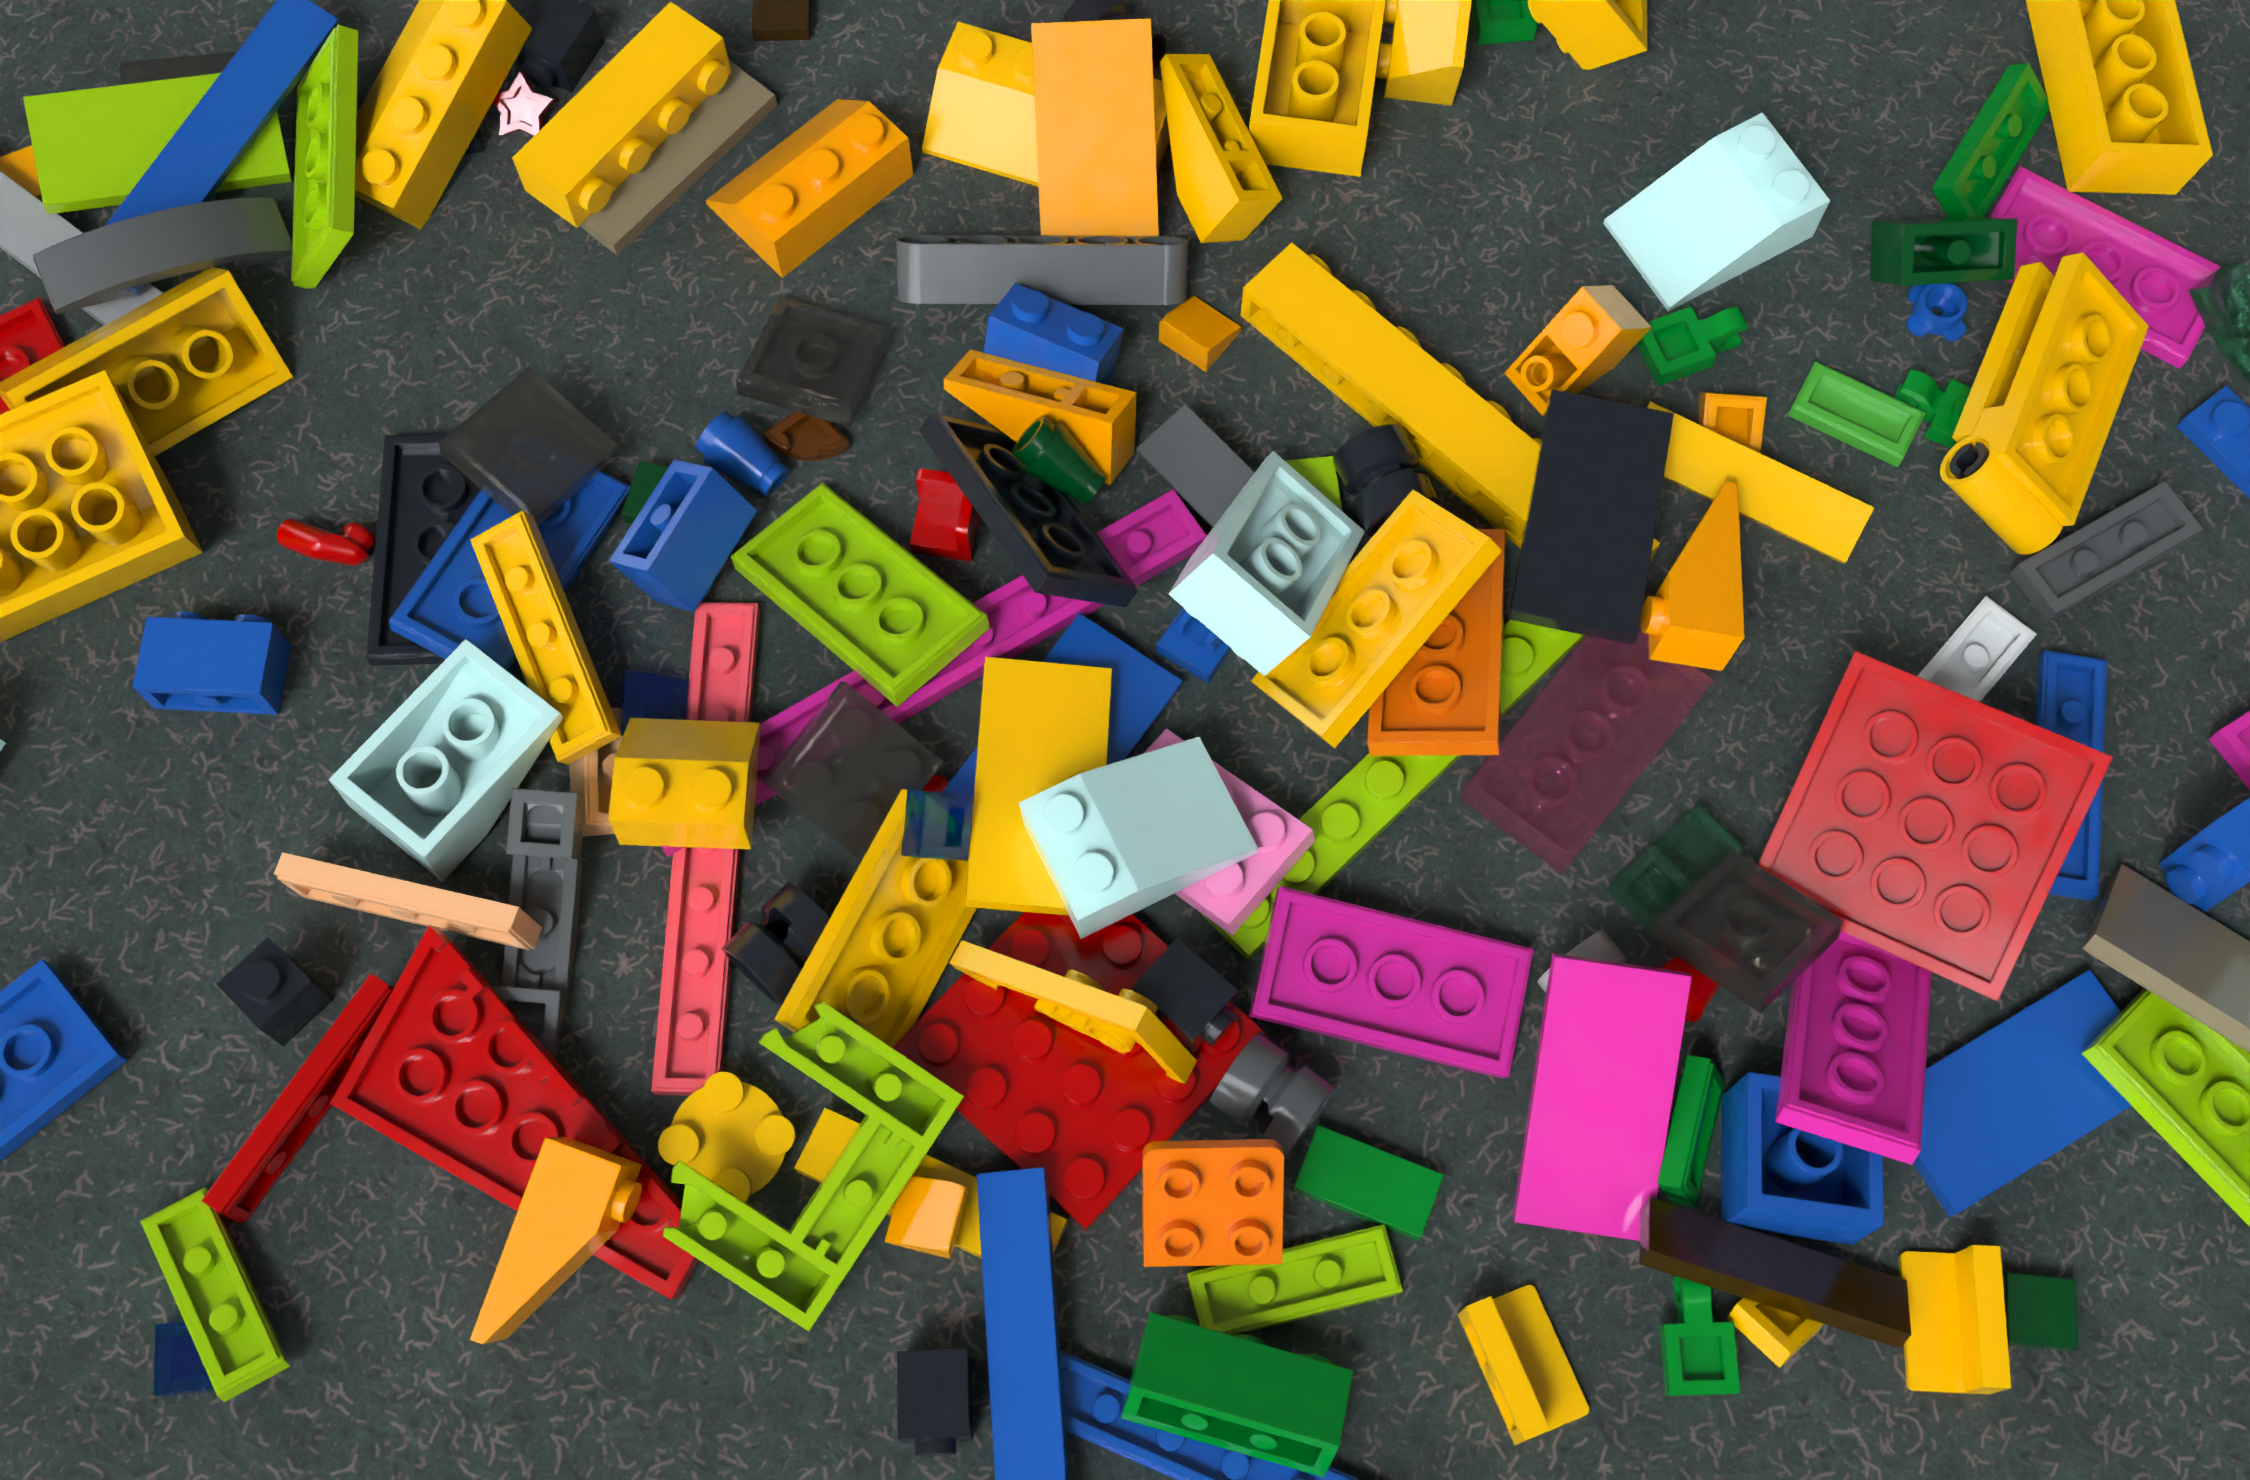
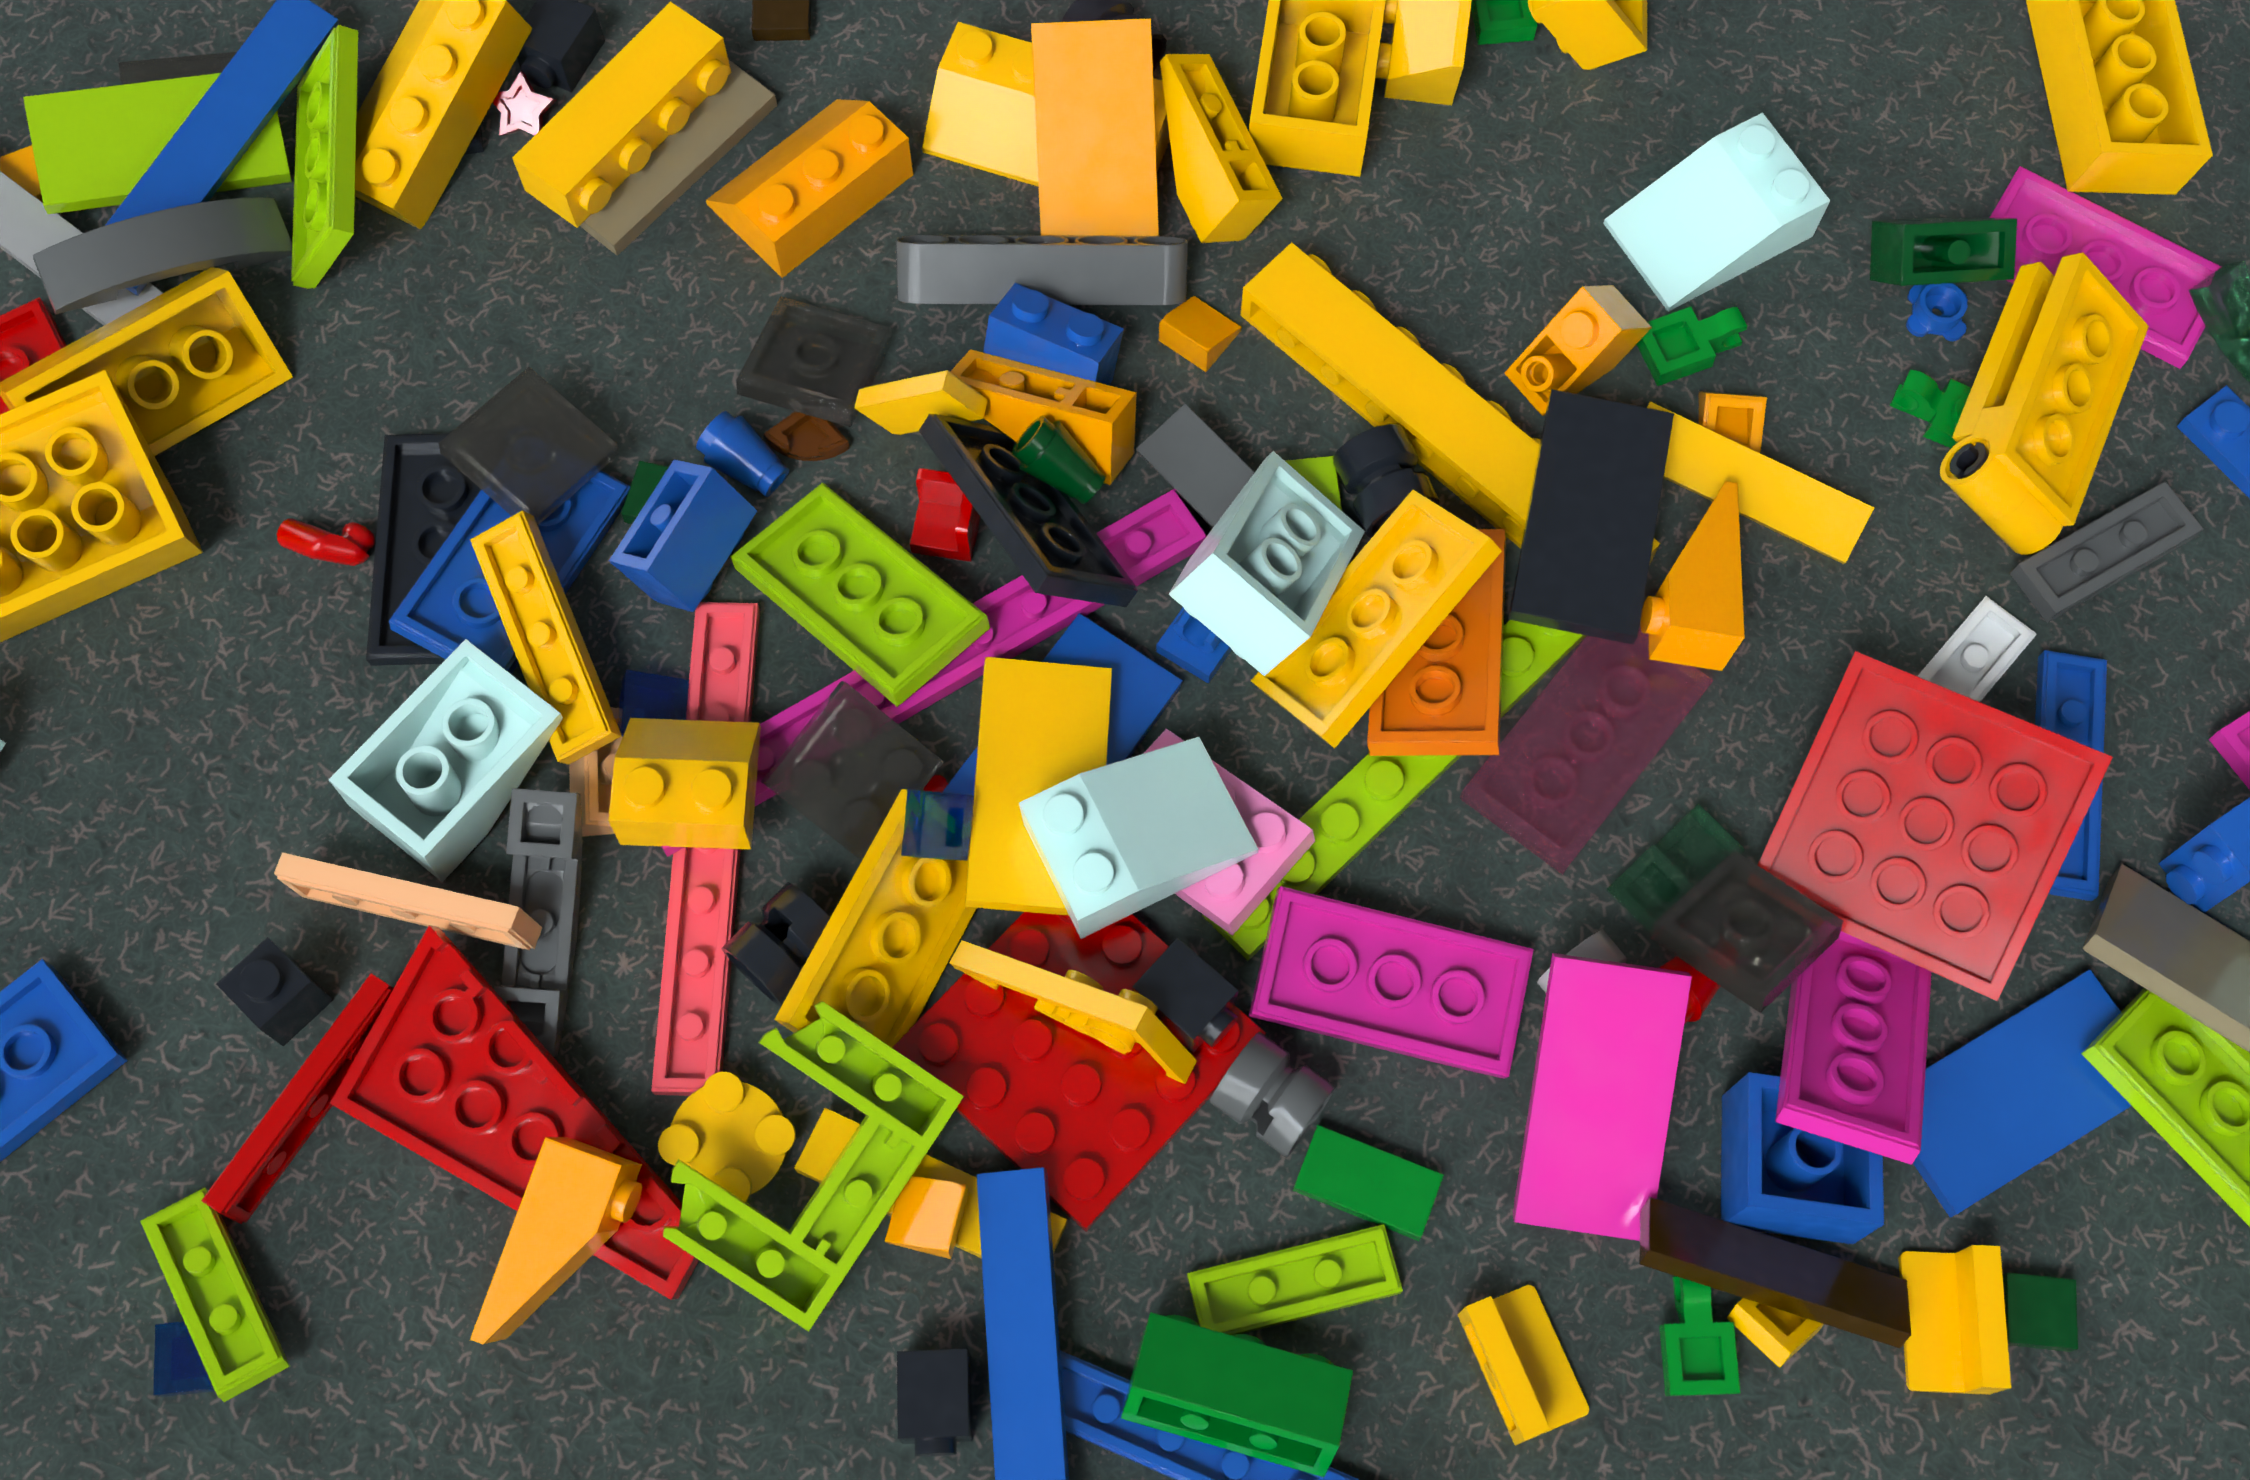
blue brick [133,611,291,715] -> none
orange bracket [1142,1139,1284,1267] -> none
green tile [1657,1055,1725,1207] -> none
bright green tile [1787,361,1926,467] -> none
green plate [1931,63,2050,218] -> none
none -> yellow tile [854,370,988,435]

